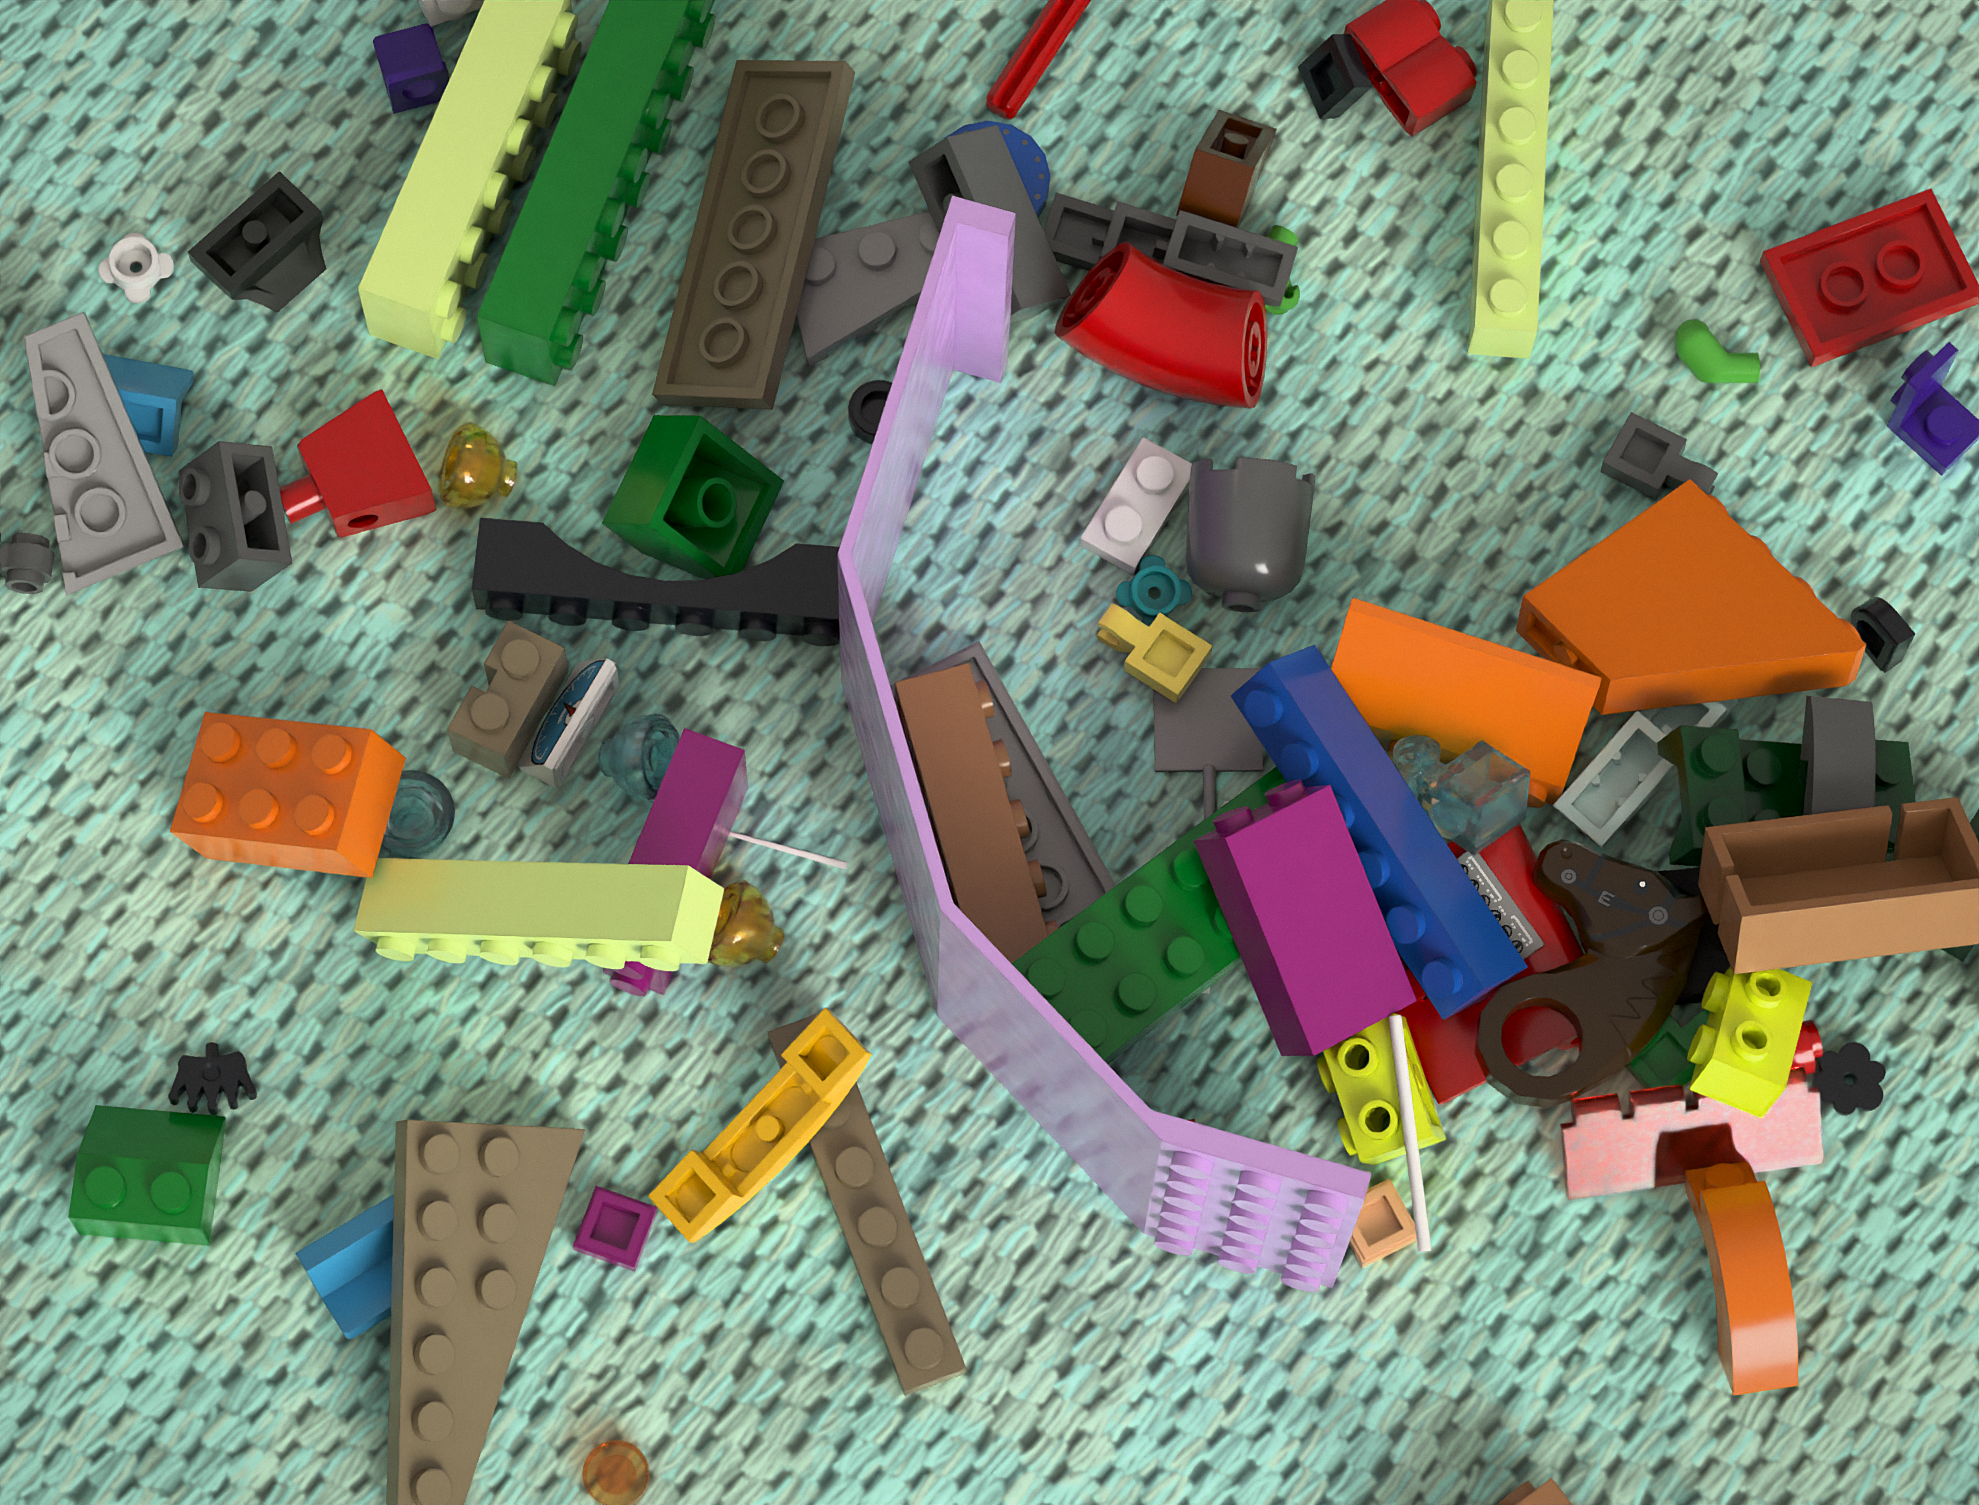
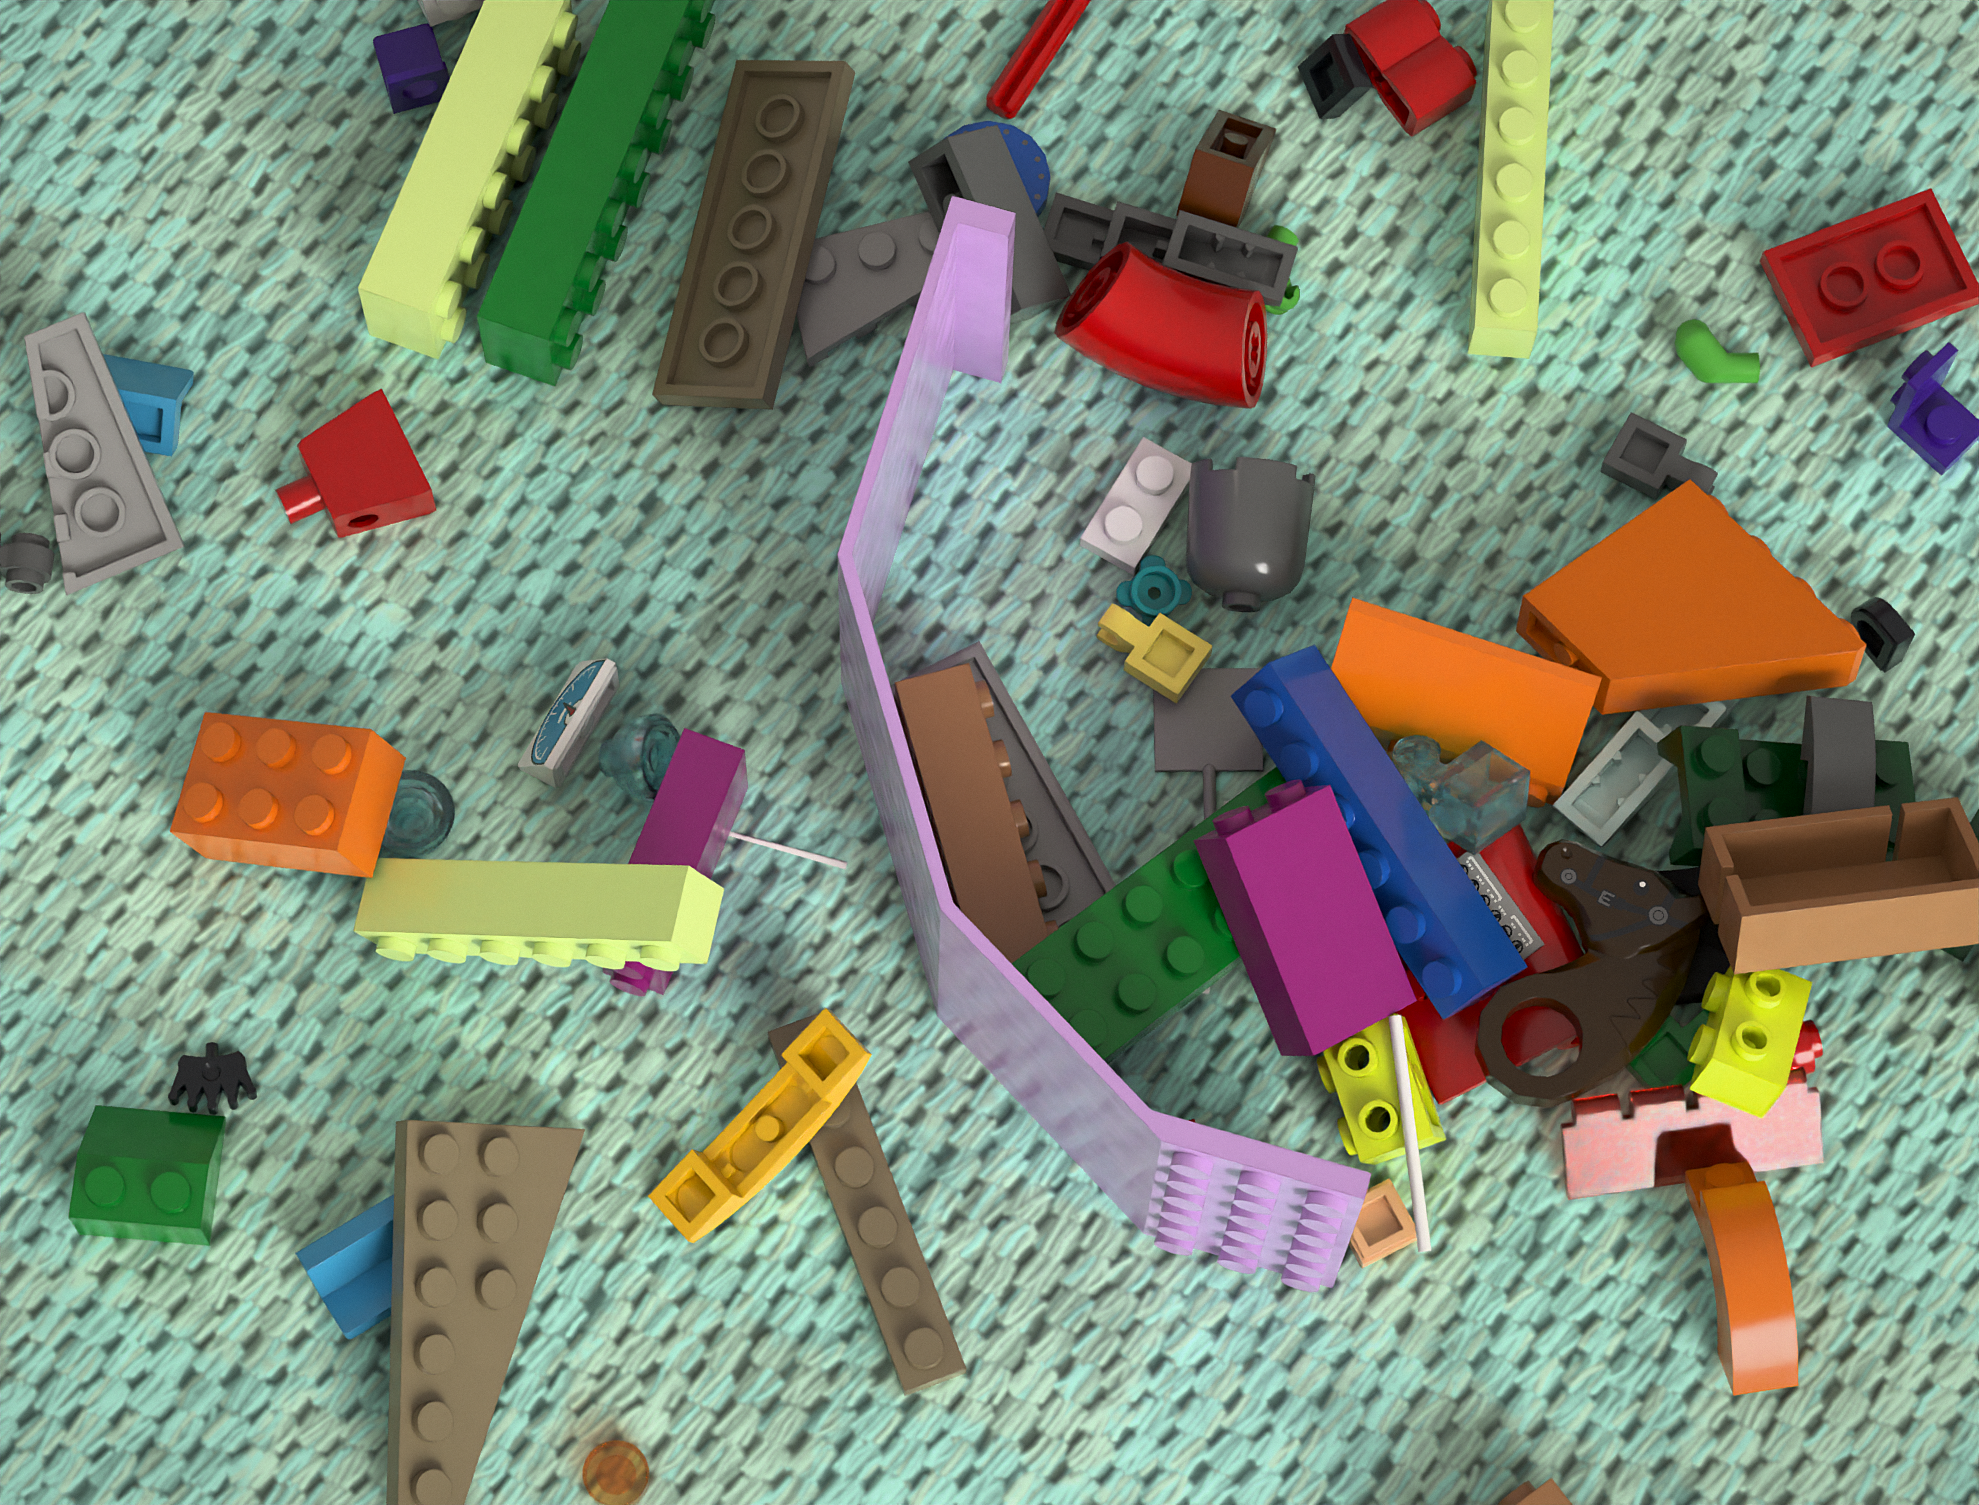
white plate [98,233,174,304] -> none
dark grey brick [179,441,292,592] -> none
pearl dark grey slope [188,171,327,313] -> none
clear yellow brick [438,422,517,509] -> none
dark tan brick [447,620,569,779] -> none
black arch [472,518,840,646] -> none
magenta tile [573,1186,658,1272] -> none
green slope [602,415,784,579] -> none
clear yellow brick [708,880,784,967] -> none
black tile [848,380,892,444] -> none
black plant [1812,1042,1886,1116] -> none

